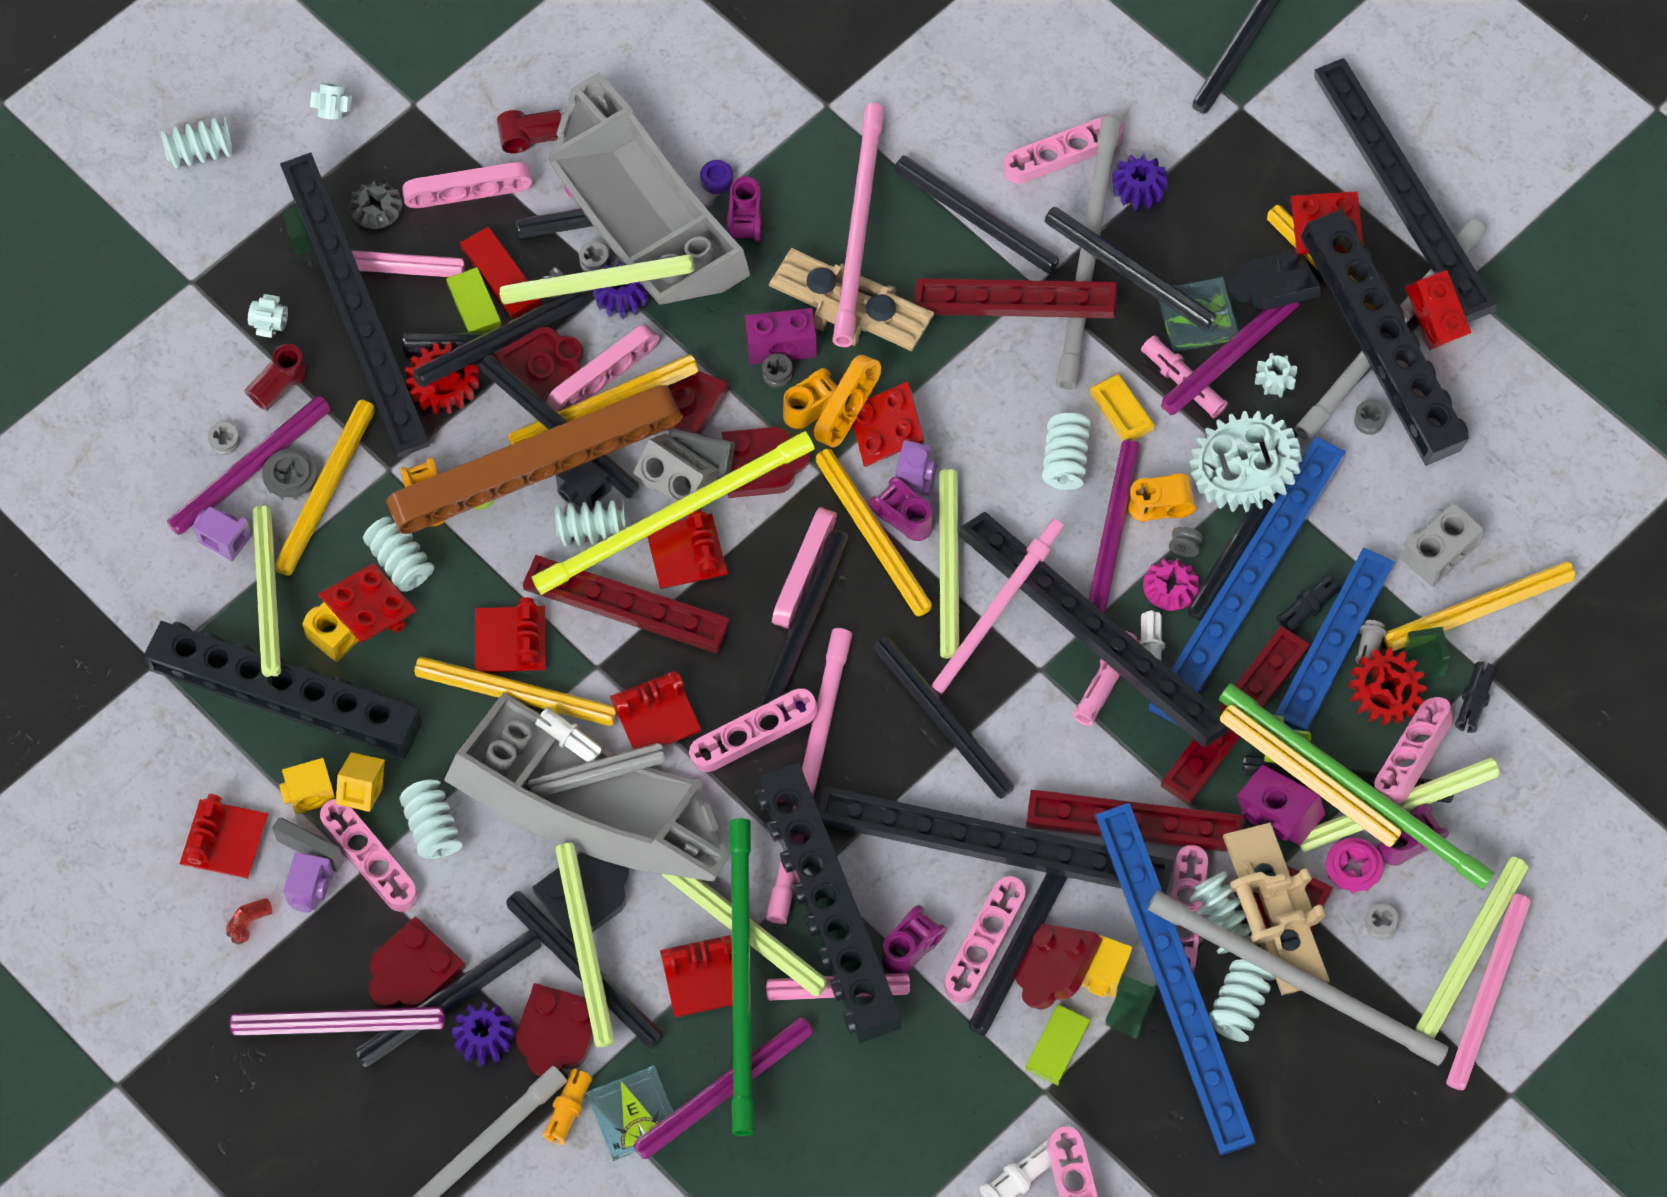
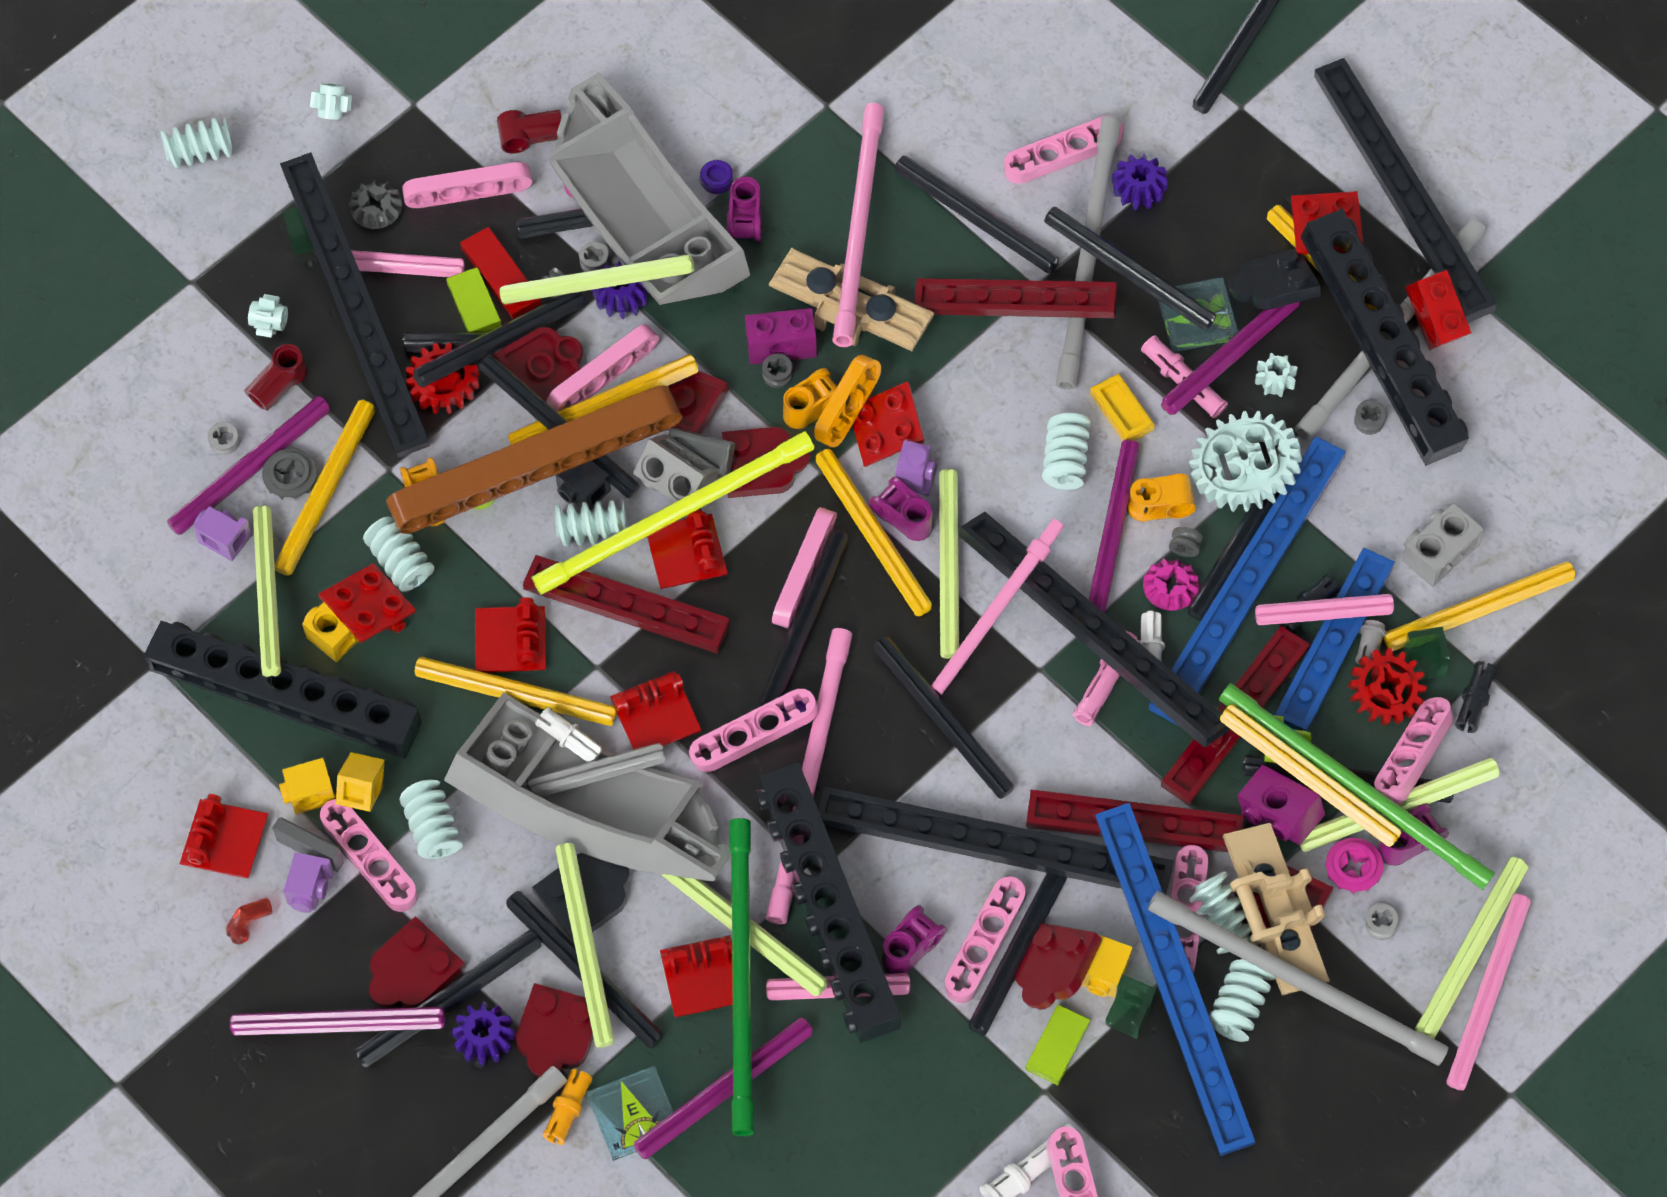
none -> bright pink axle [1255,594,1394,625]

